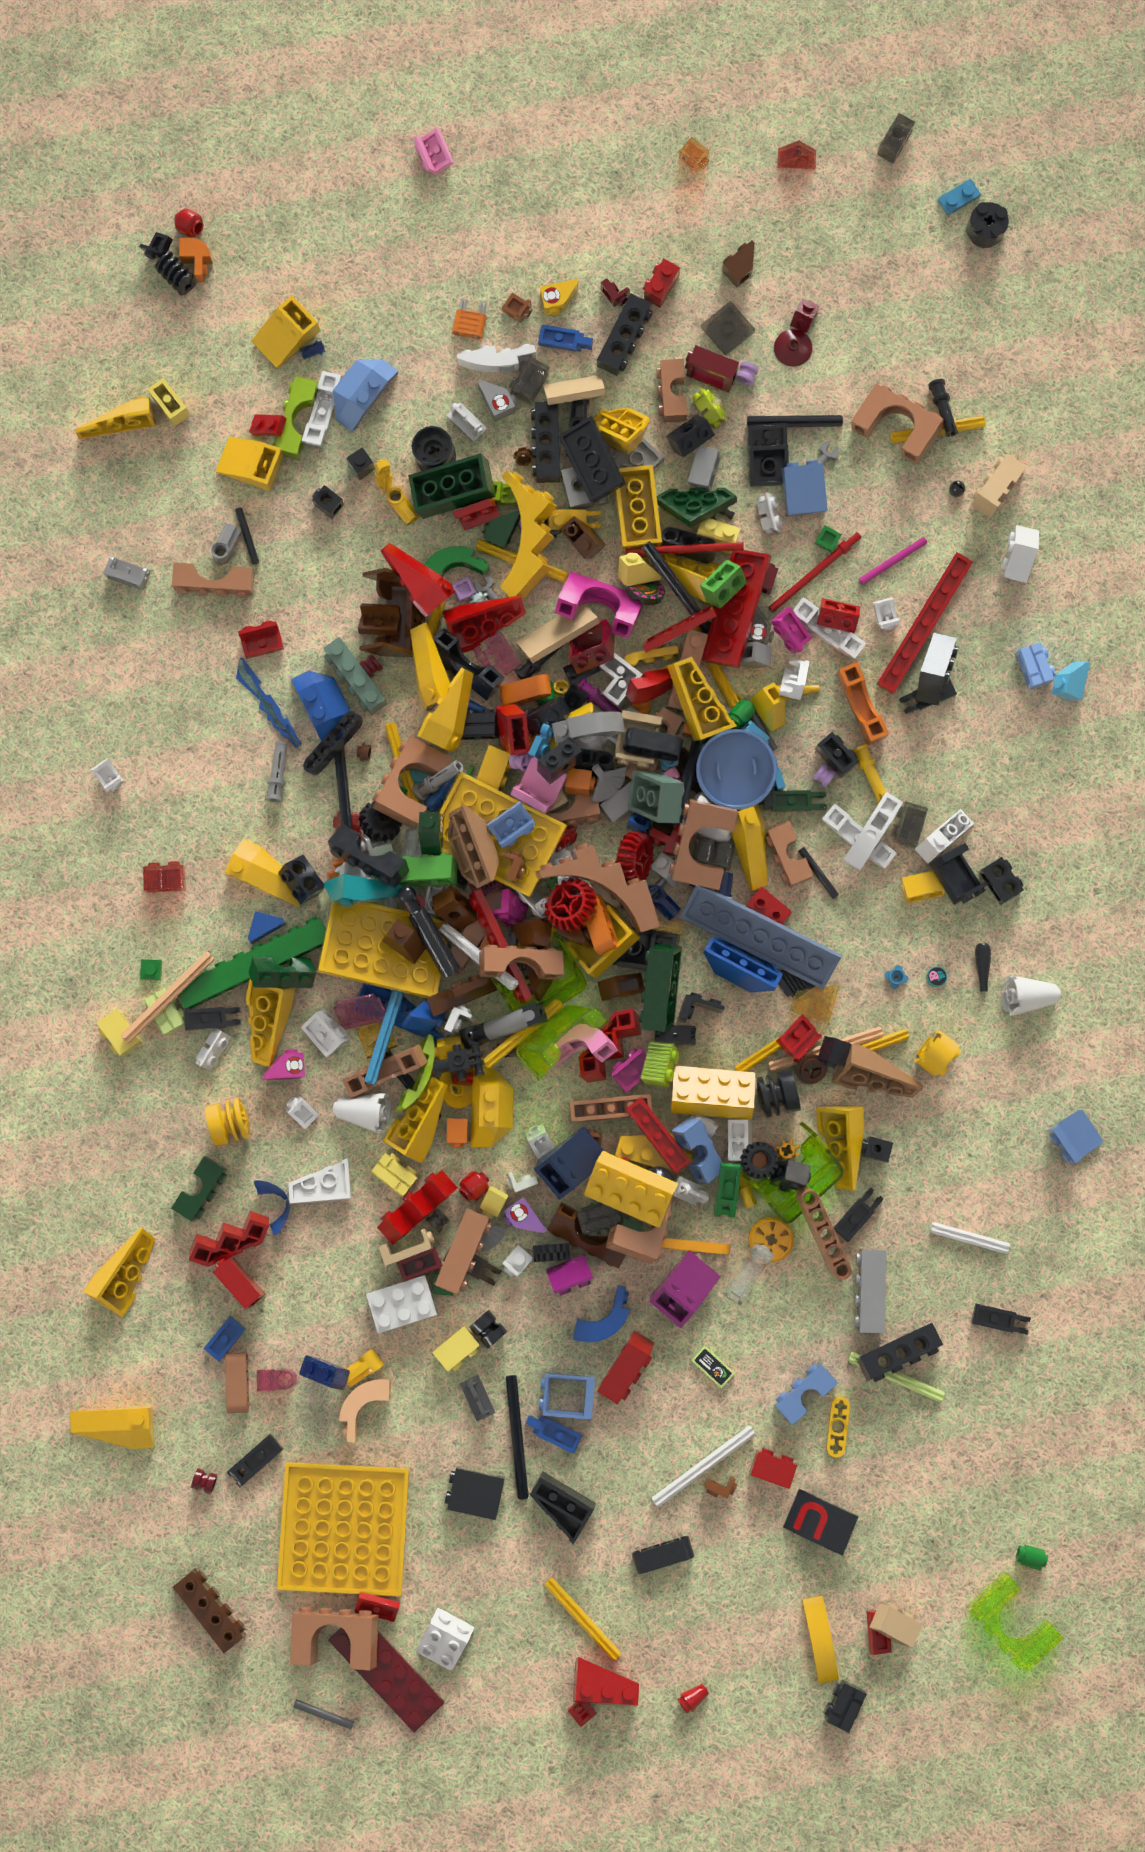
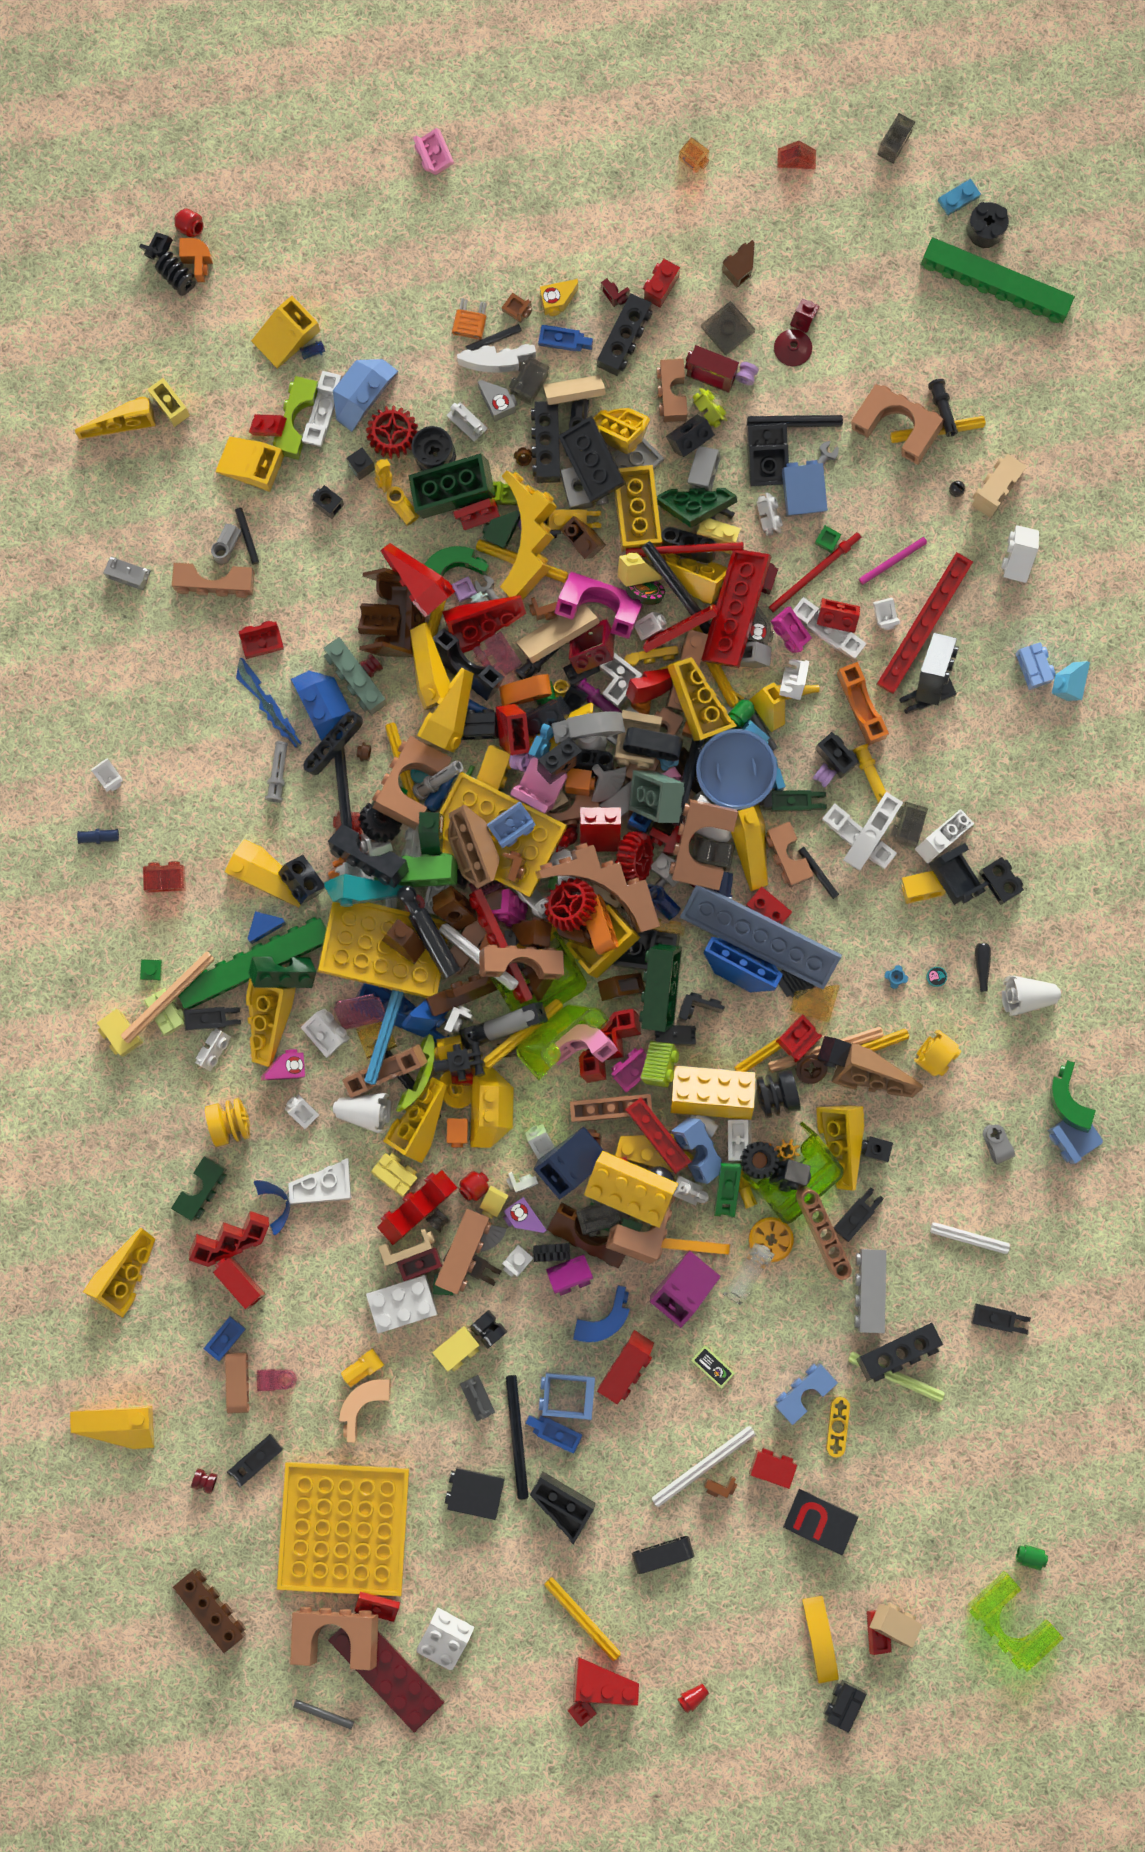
clear blue brick [299,1355,350,1390] -> none
bright green brick [700,560,747,609] -> none
none -> dark blue pin [77,828,119,844]
none -> red gear [366,405,418,459]
none -> black bar [466,324,522,351]
none -> dark orange bracket [529,597,557,621]
none -> red brick [580,808,621,852]
none -> white bracket [635,612,667,641]
none -> green brick [920,237,1075,324]
none -> light grey piece [983,1124,1015,1165]
none -> green arch [1050,1060,1096,1133]

